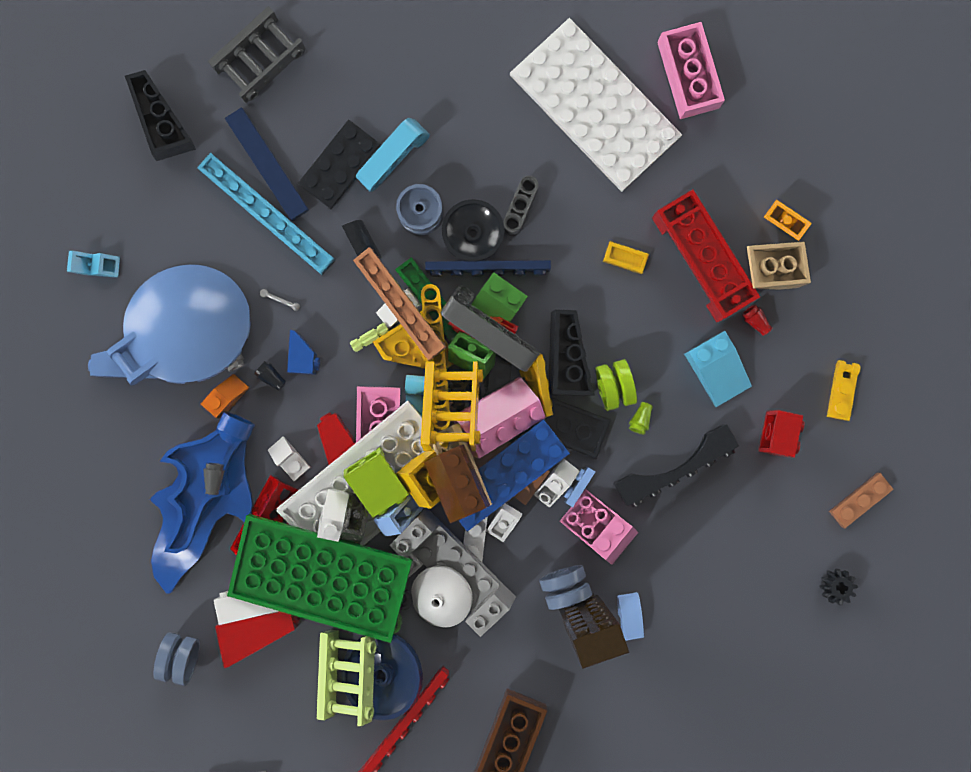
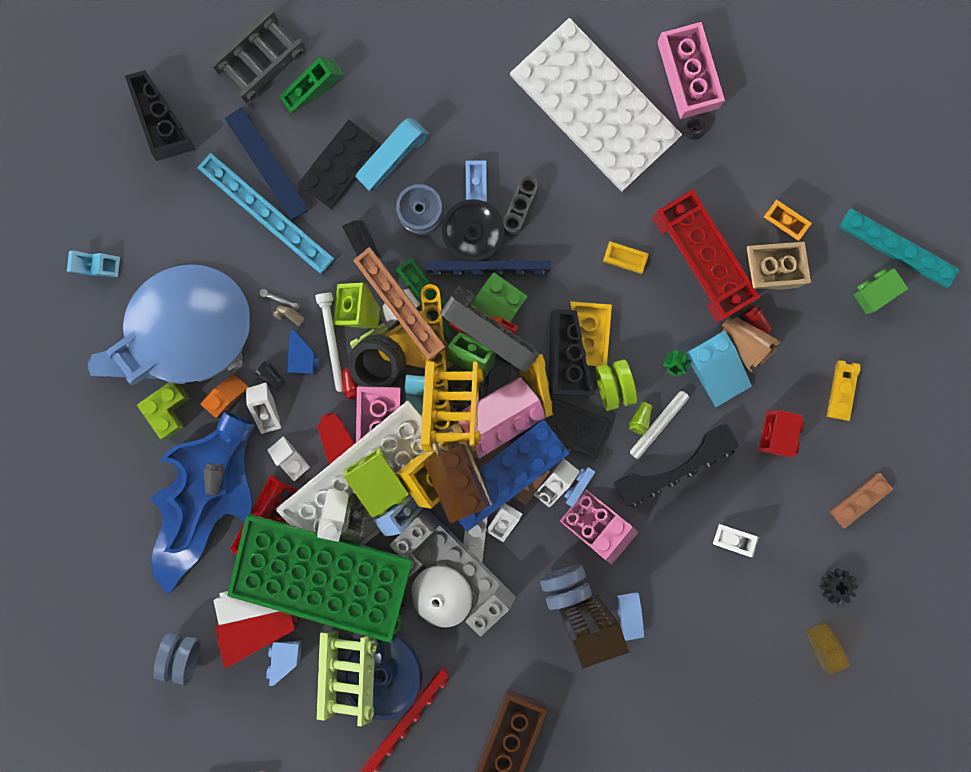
none -> lime brick [137,382,191,439]
none -> white slope [246,383,281,434]
none -> light blue slope [267,639,302,686]
none -> dark tan arm [273,306,305,326]
none -> green slope [279,57,344,113]
none -> white piece [315,293,343,392]
none -> lime slope [333,283,380,328]
none -> red cone [342,368,359,400]
none -> black tyre [348,335,406,387]
none -> light blue plate [466,161,487,202]
none -> yellow wing [570,301,612,367]
none -> white axle [630,391,689,459]
none -> green gear [663,350,691,376]
none -> black tile [684,119,705,140]
none -> white slope [713,524,759,558]
none -> medium nougat cone [722,317,781,373]
none -> clear yellow slope [806,622,851,675]
none -> teal plate [838,208,959,288]
none -> bright green brick [853,268,908,314]

